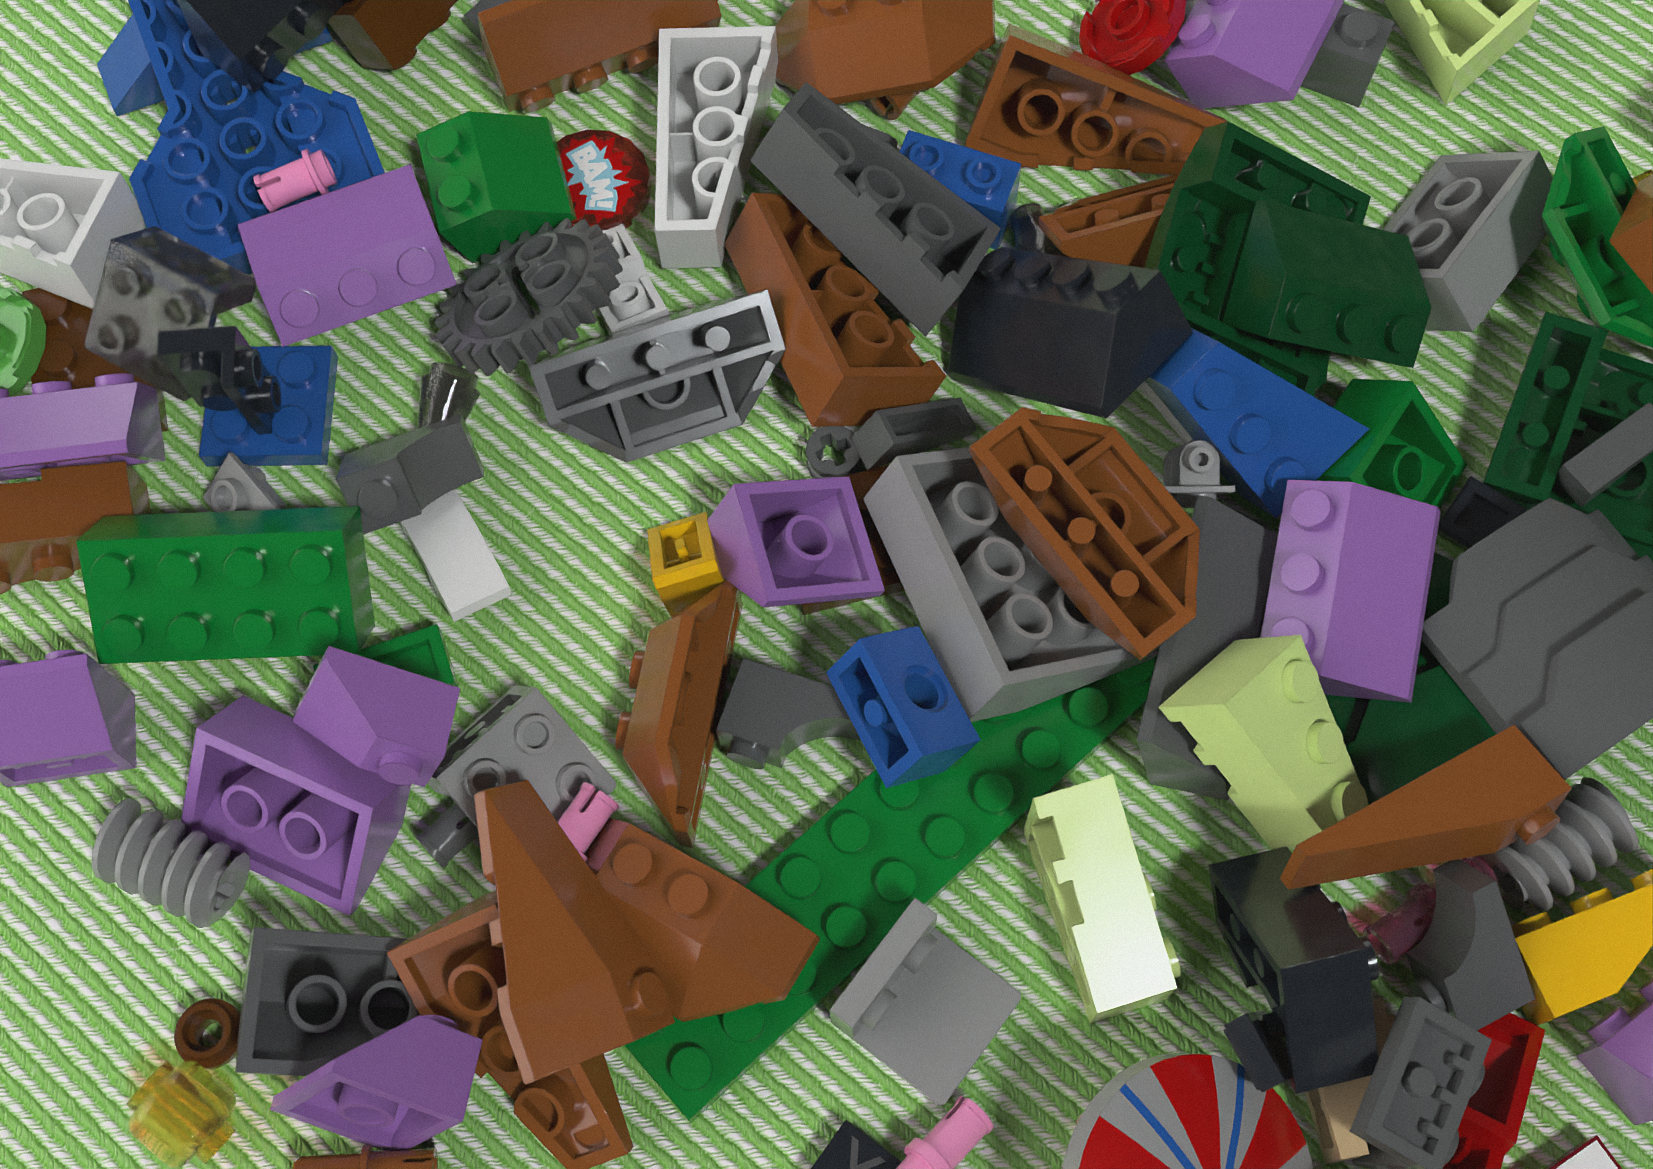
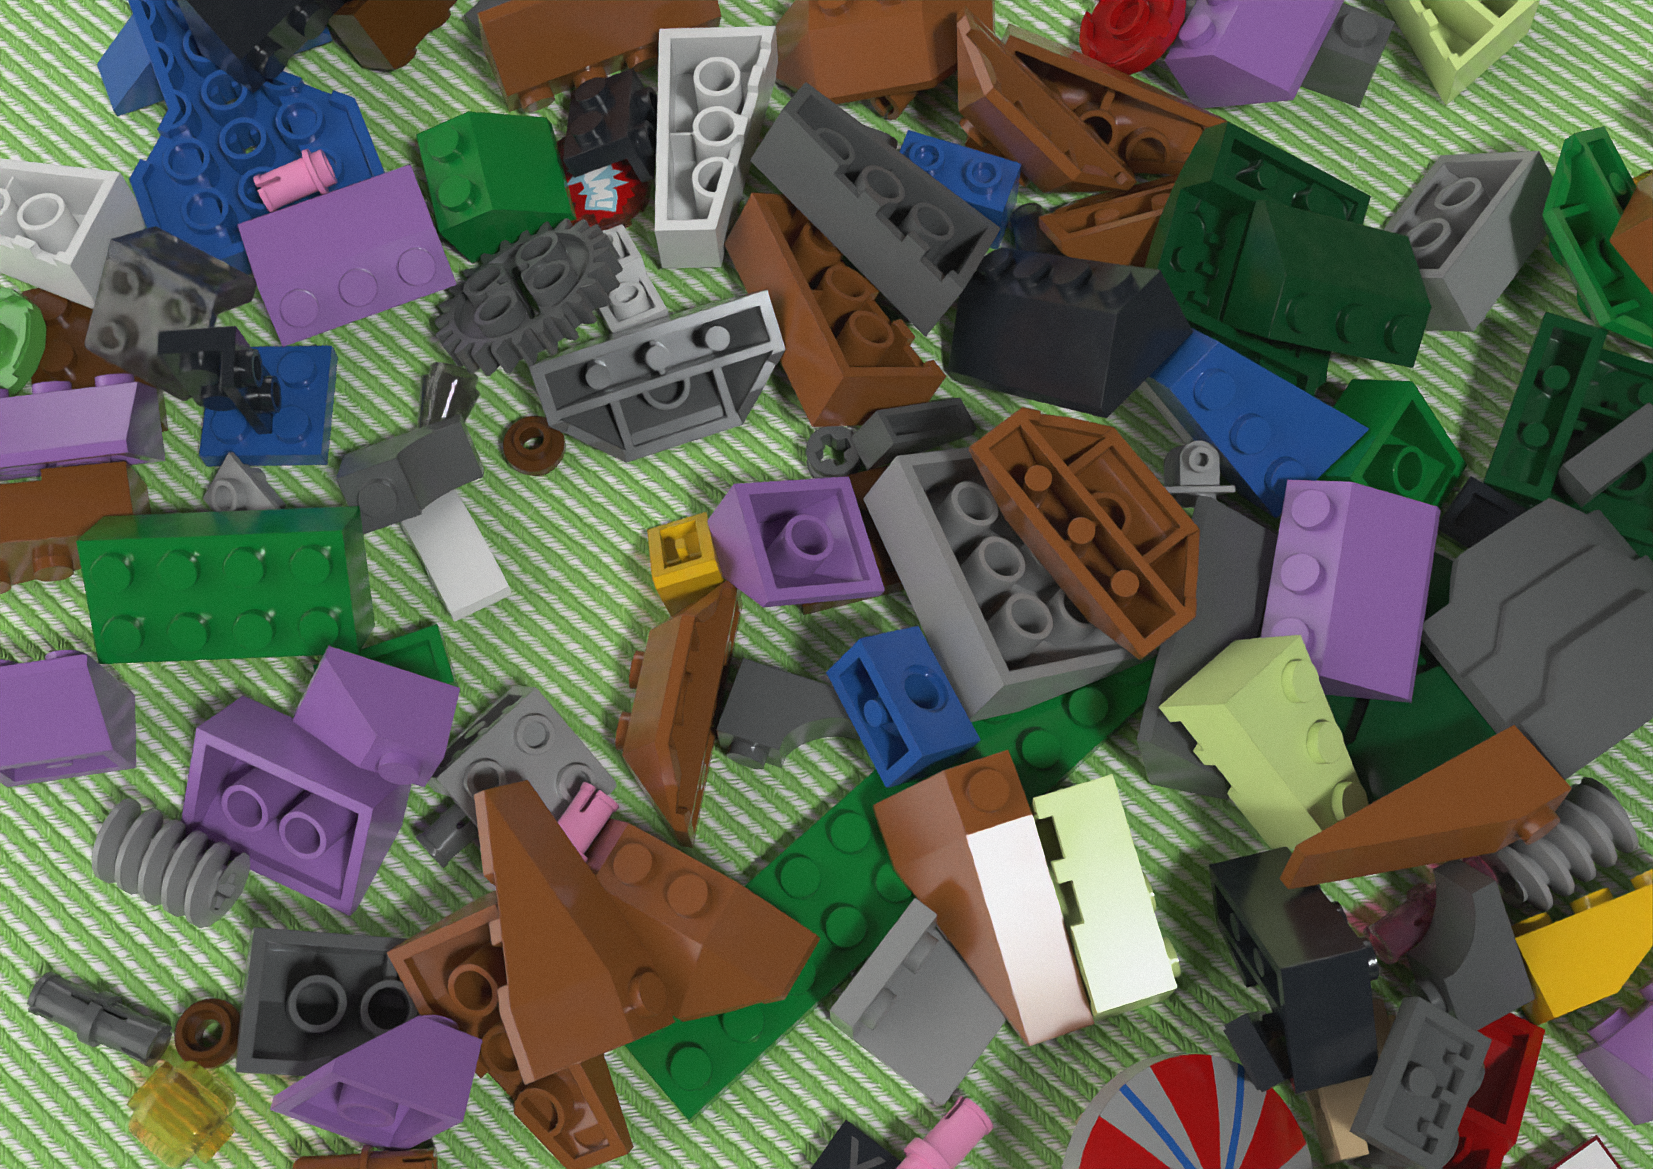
none -> dark grey pin [27,972,172,1067]
none -> reddish brown plate [503,416,566,476]
none -> black bracket [563,68,658,183]
none -> wedge [872,750,1095,1047]
none -> dark orange wedge [957,6,1137,193]

